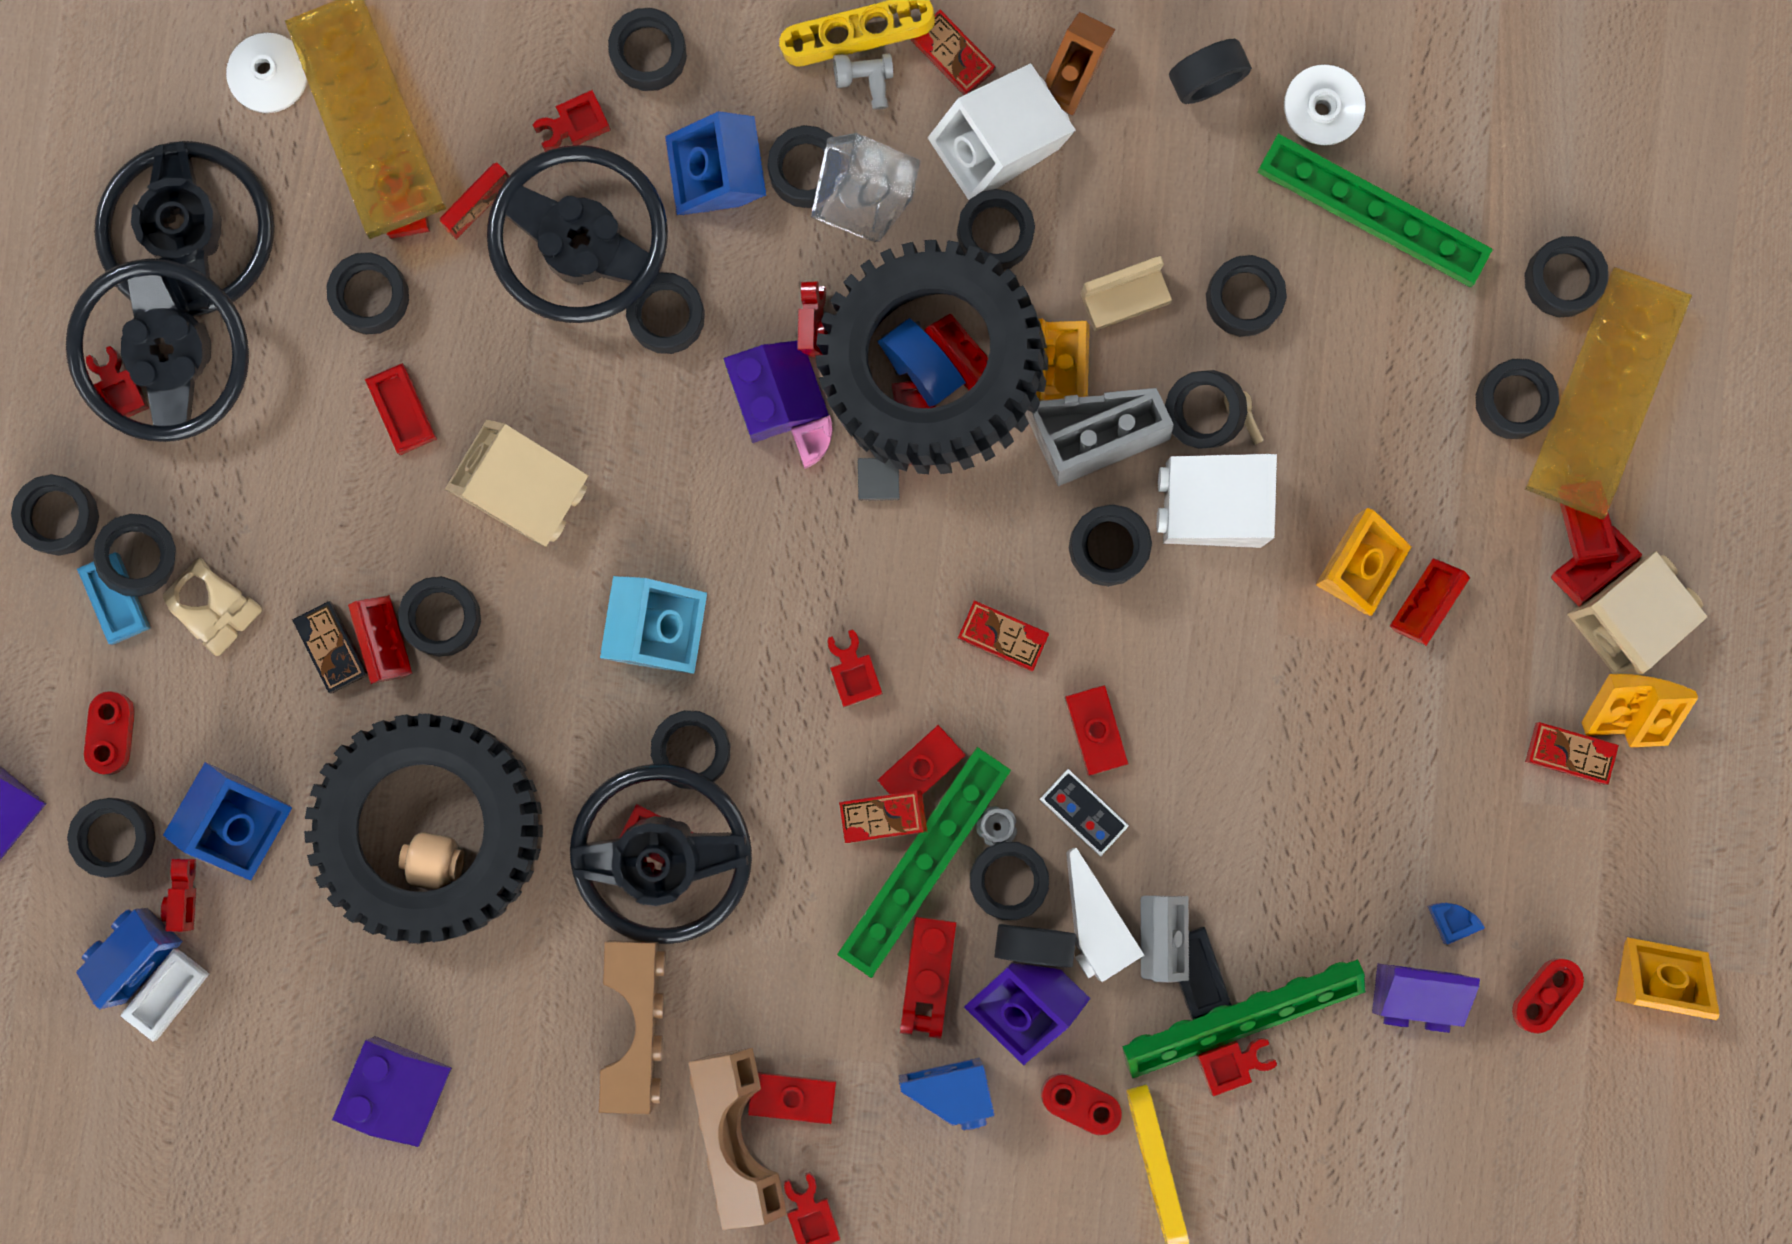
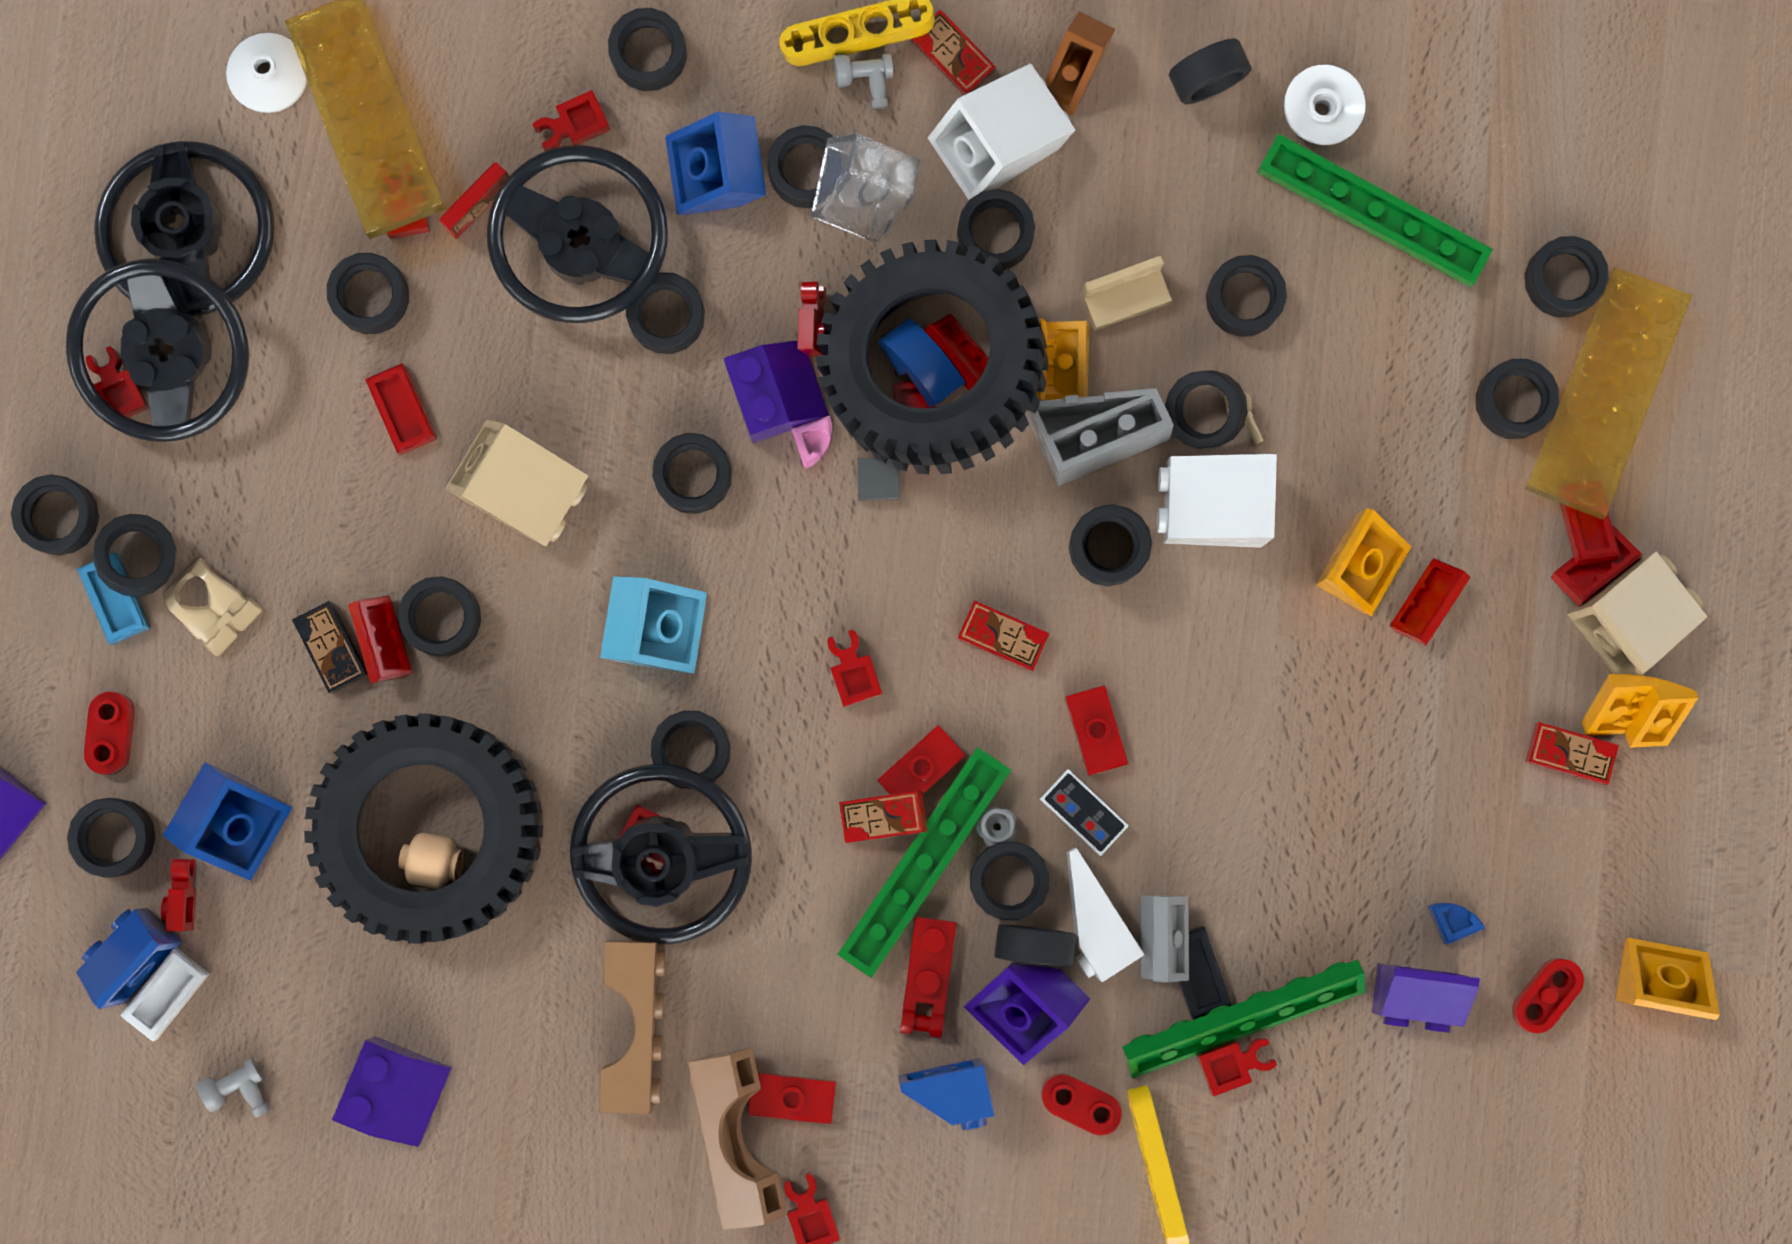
none -> light grey piece [196,1058,270,1118]
none -> black tyre [652,433,732,514]

